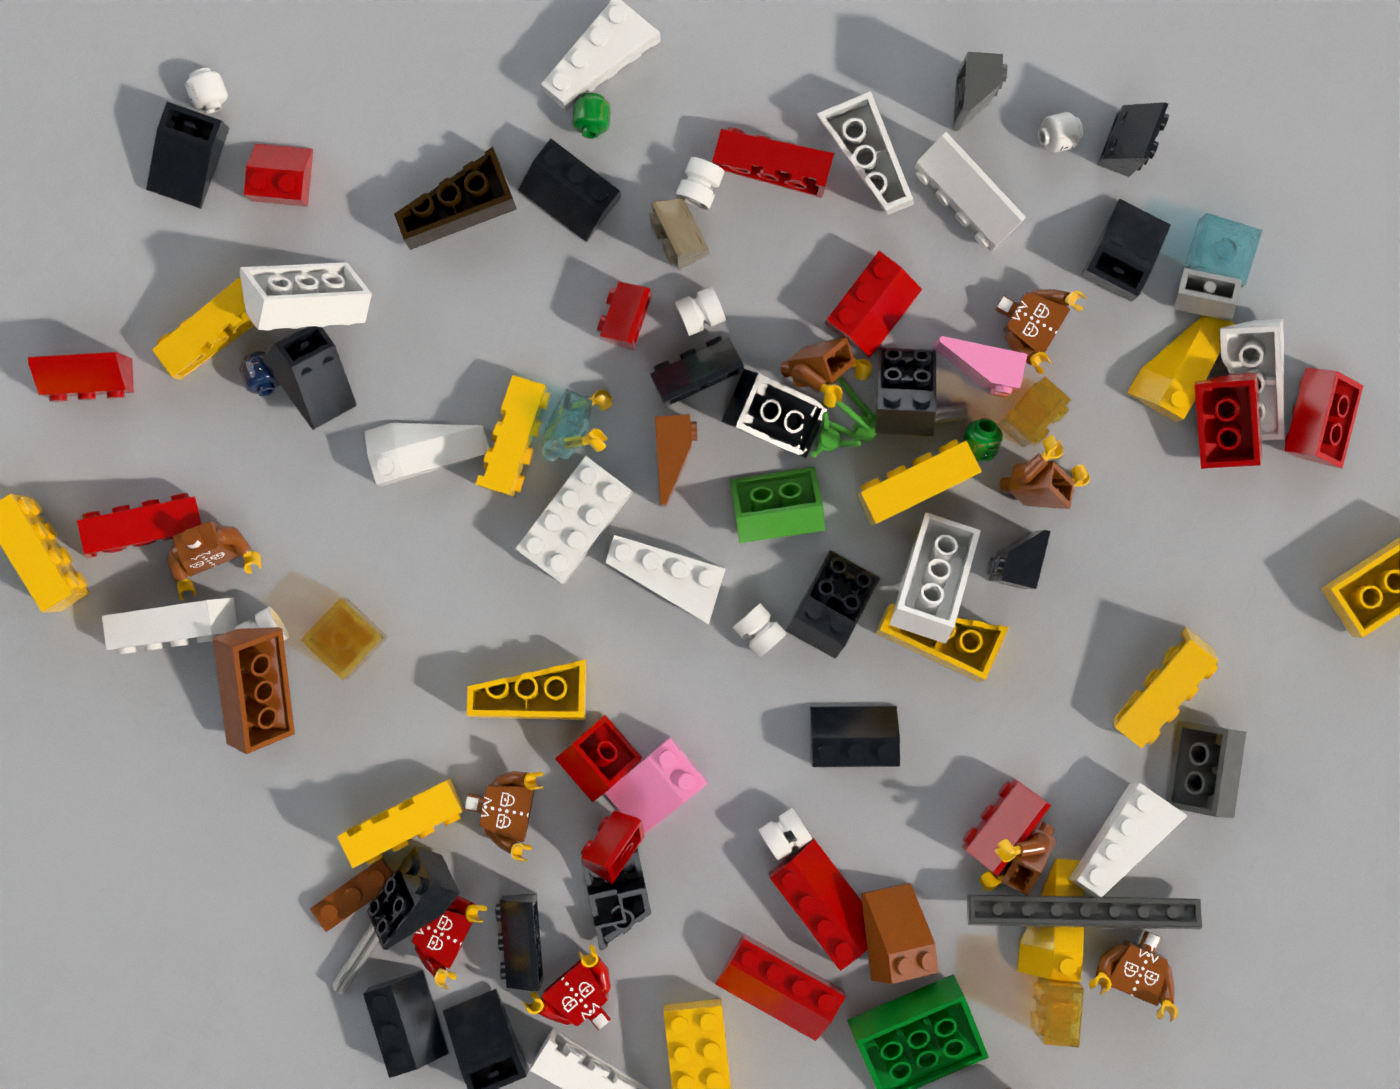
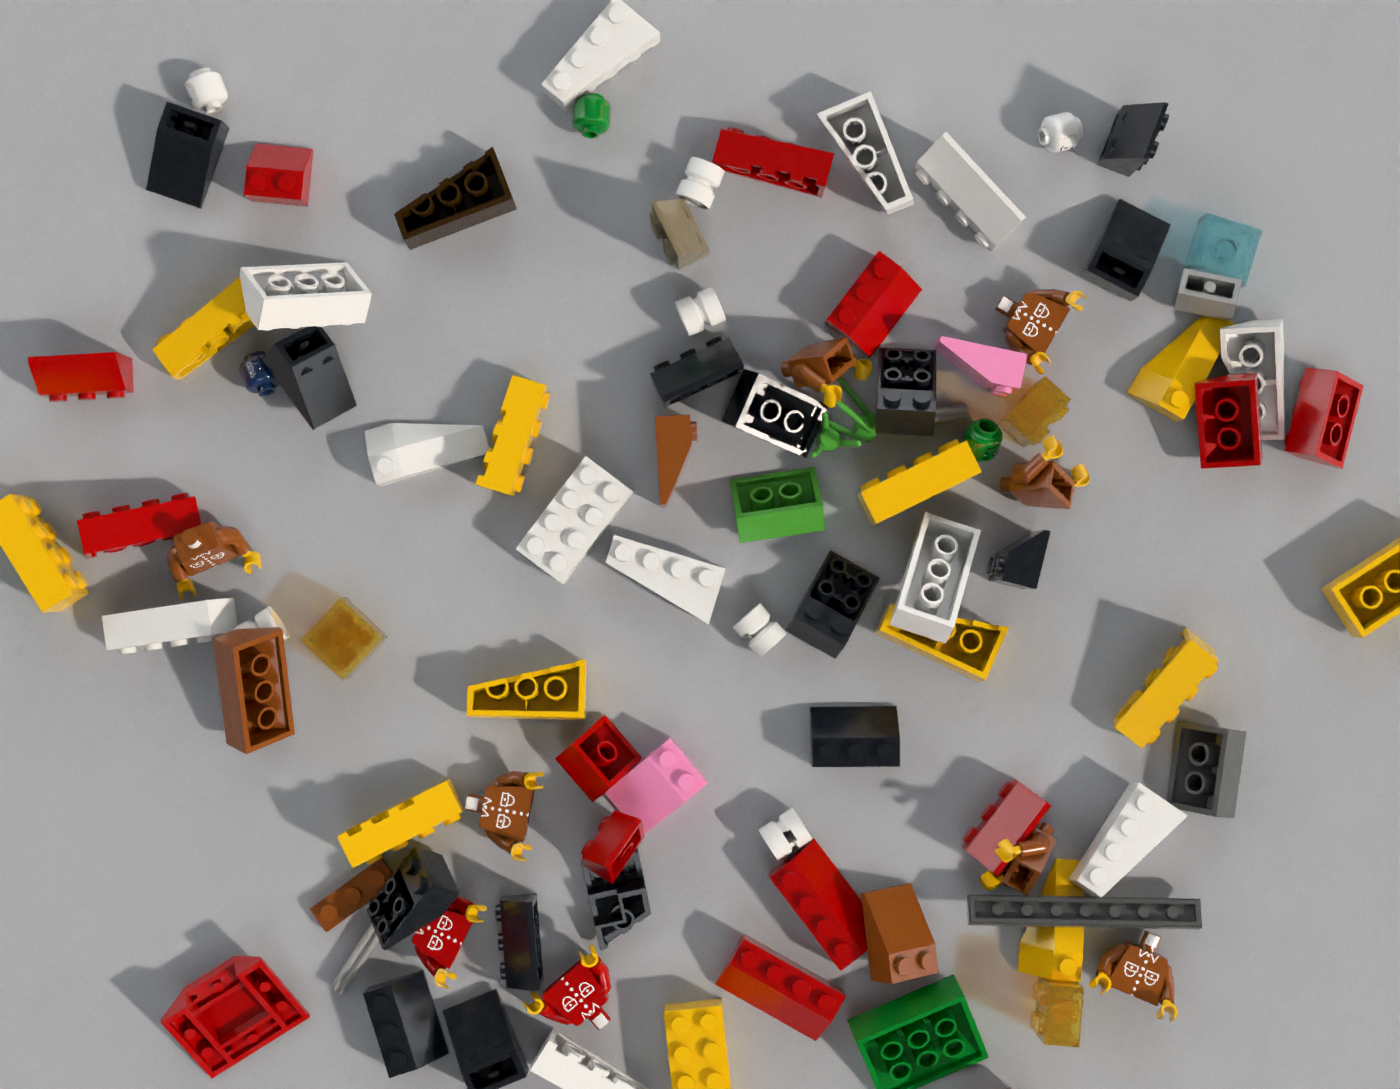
black slope [518,138,621,243] -> none
clear light blue torso [541,388,613,461] -> none
red slope [597,281,652,351] -> none
dark grey slope [953,52,1008,131] -> none
none -> red slope [161,956,310,1079]

